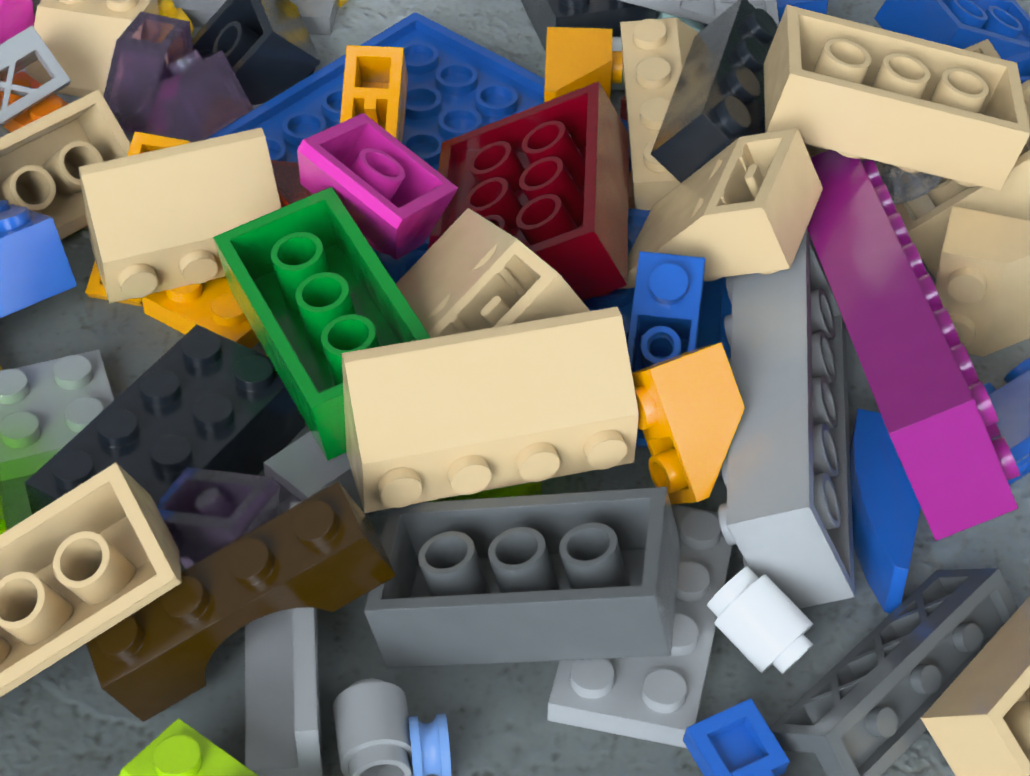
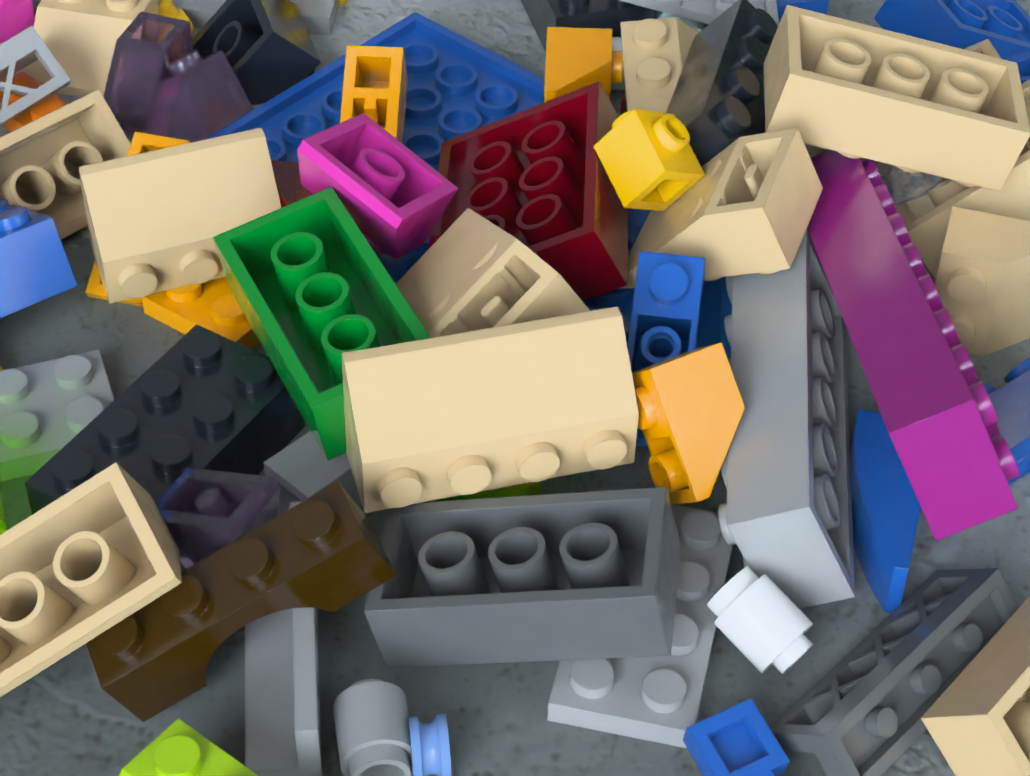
none -> yellow brick [594,109,705,211]

